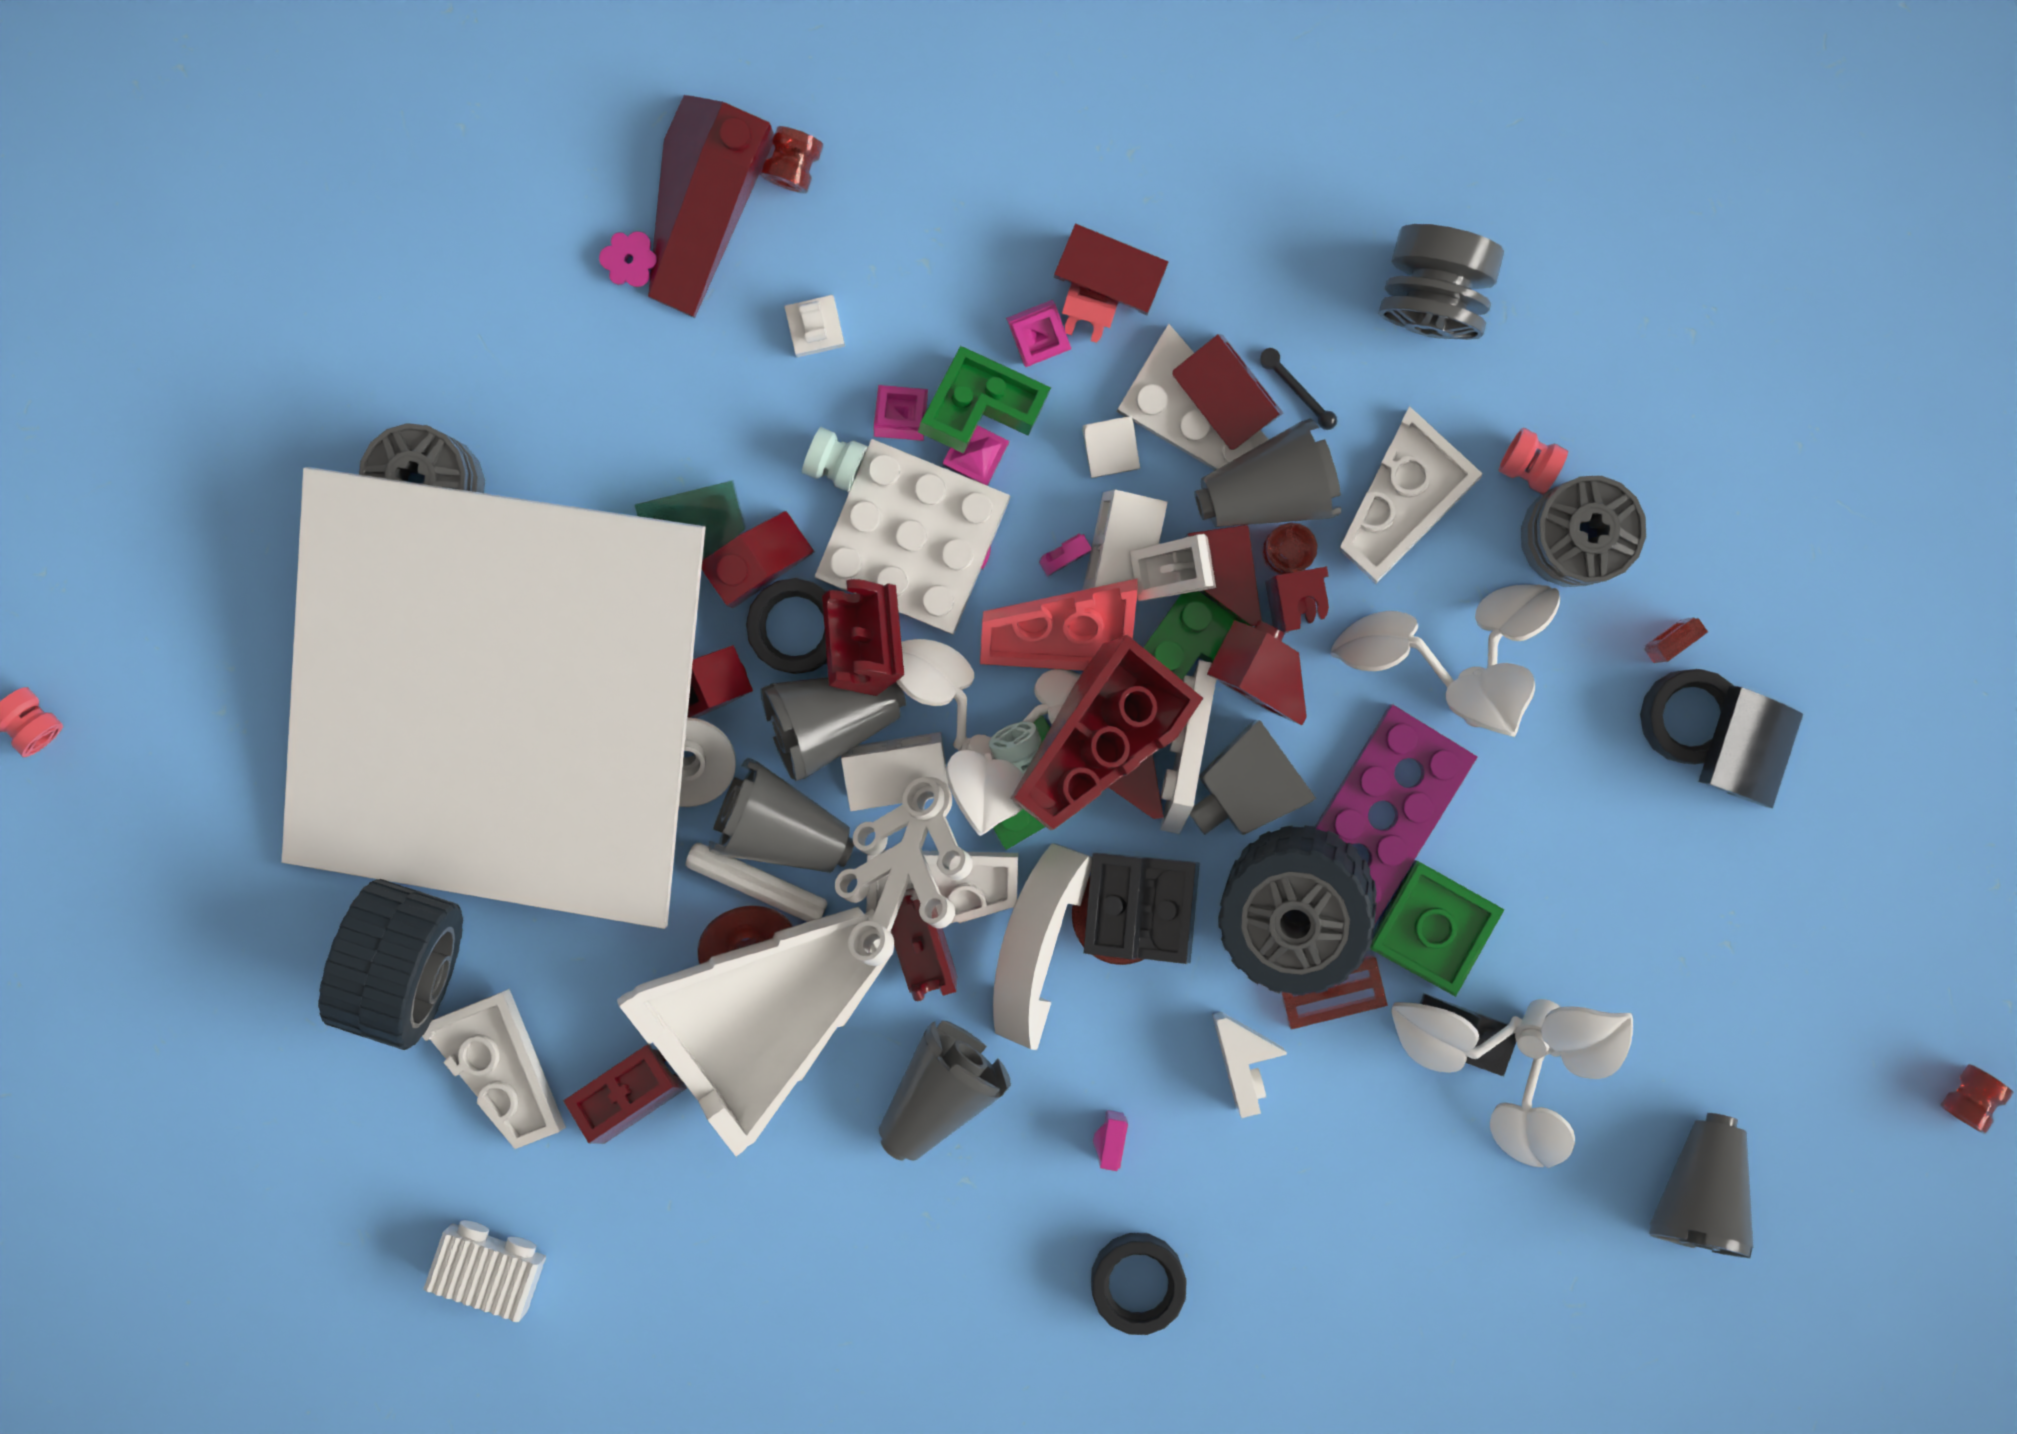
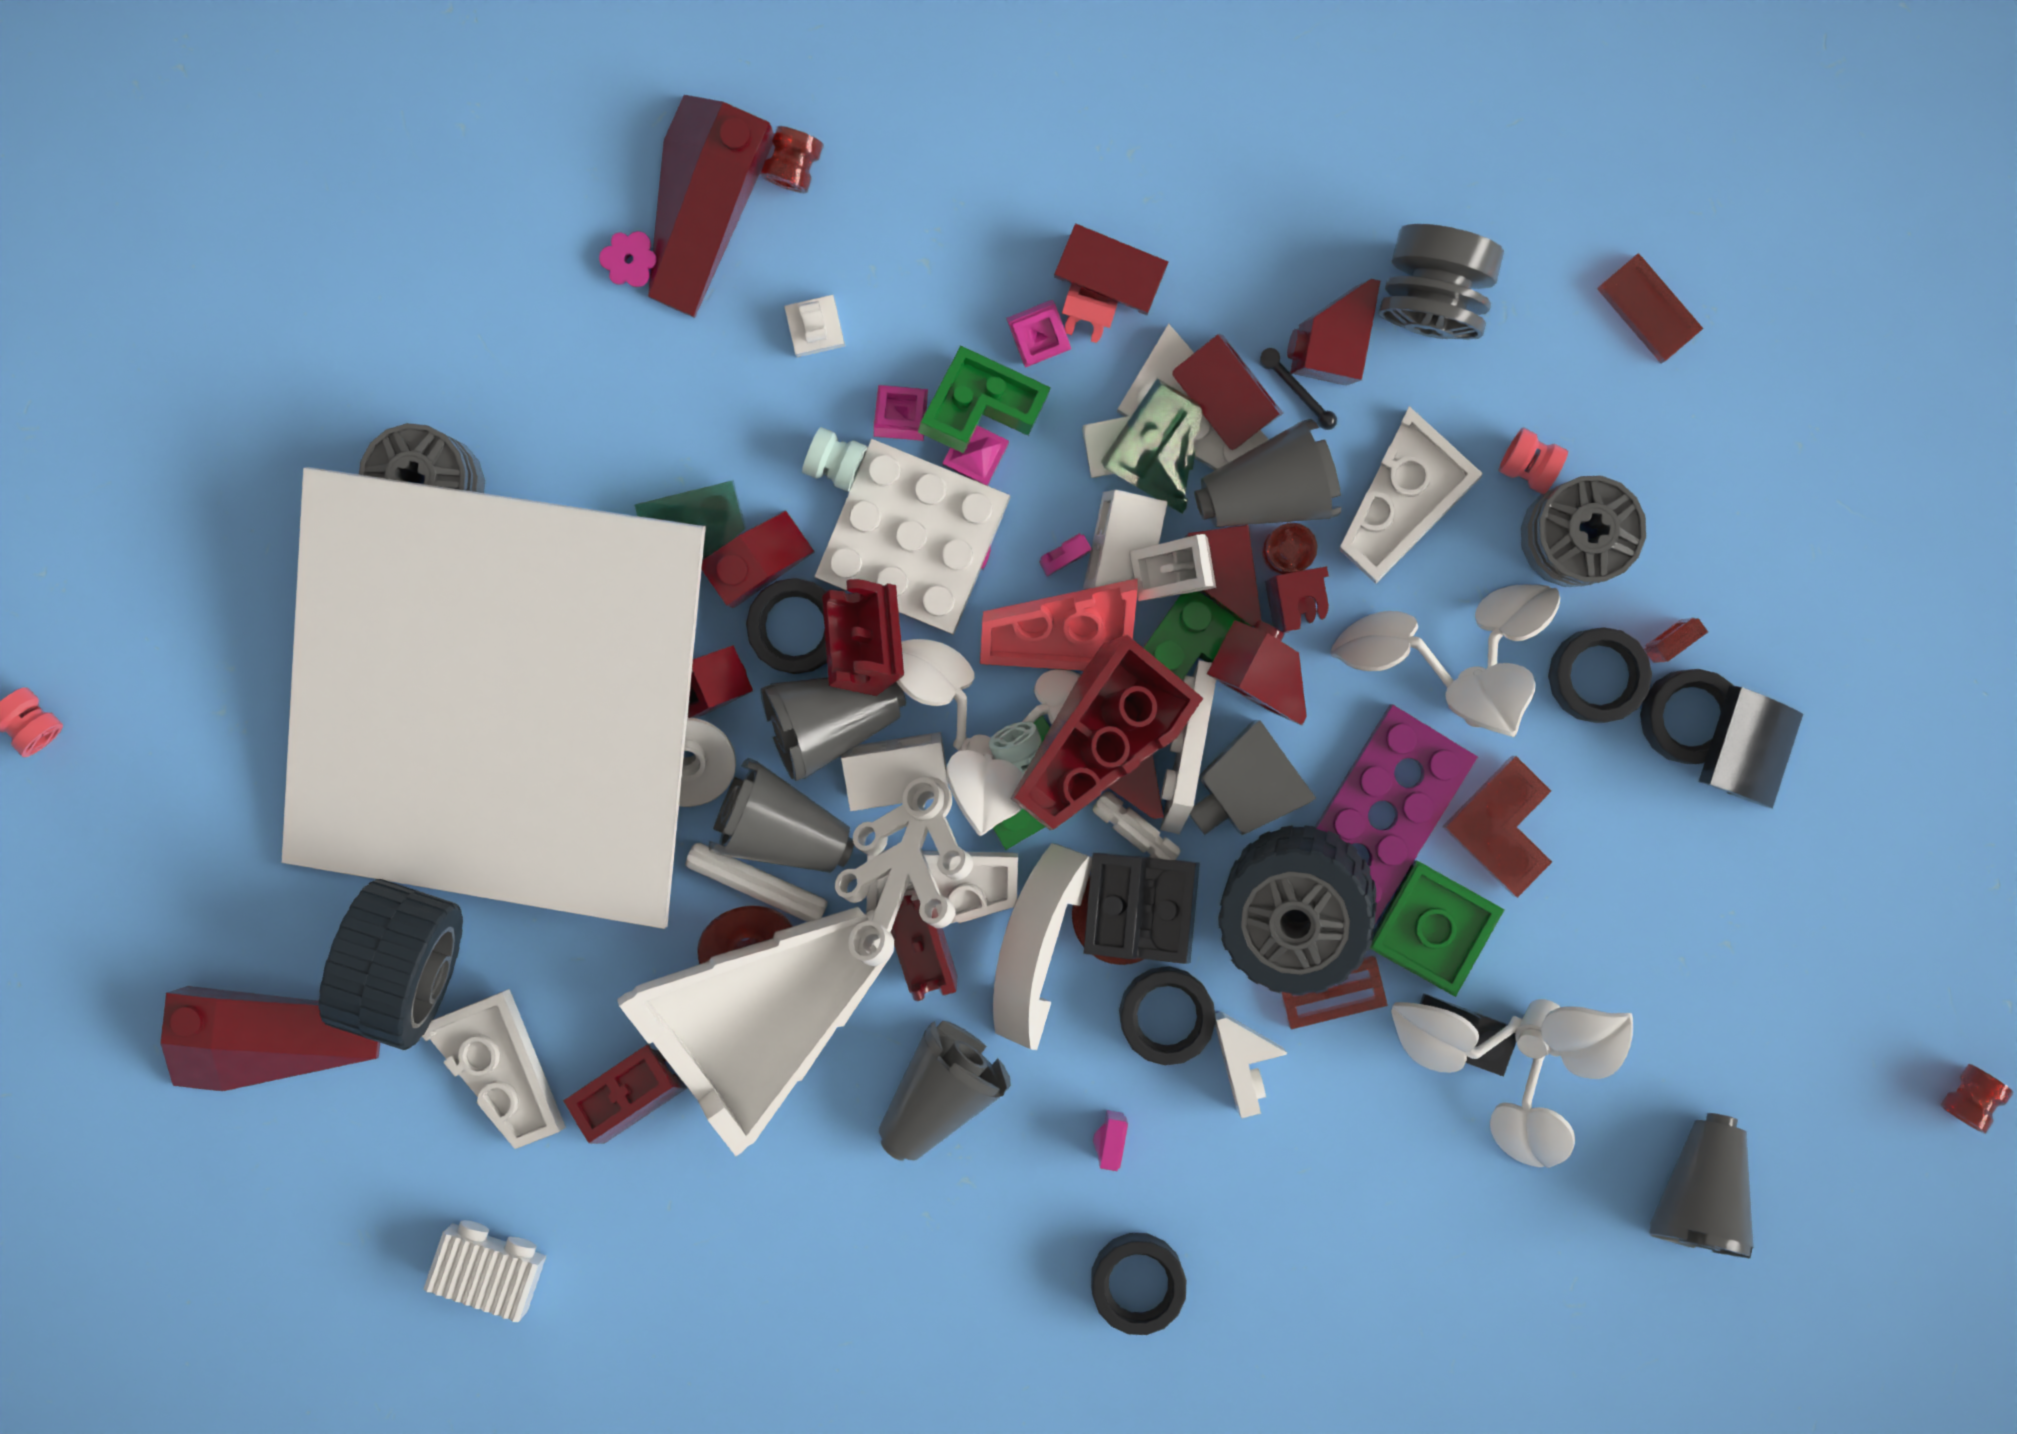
none -> dark red wedge [160,986,380,1091]
none -> white axle [1092,791,1181,860]
none -> clear green wing [1101,378,1202,514]
none -> black tyre [1119,966,1216,1066]
none -> dark red slope [1287,279,1381,386]
none -> clear red plate [1442,756,1552,898]
none -> black tyre [1548,627,1652,723]
none -> clear red tile [1596,253,1704,363]

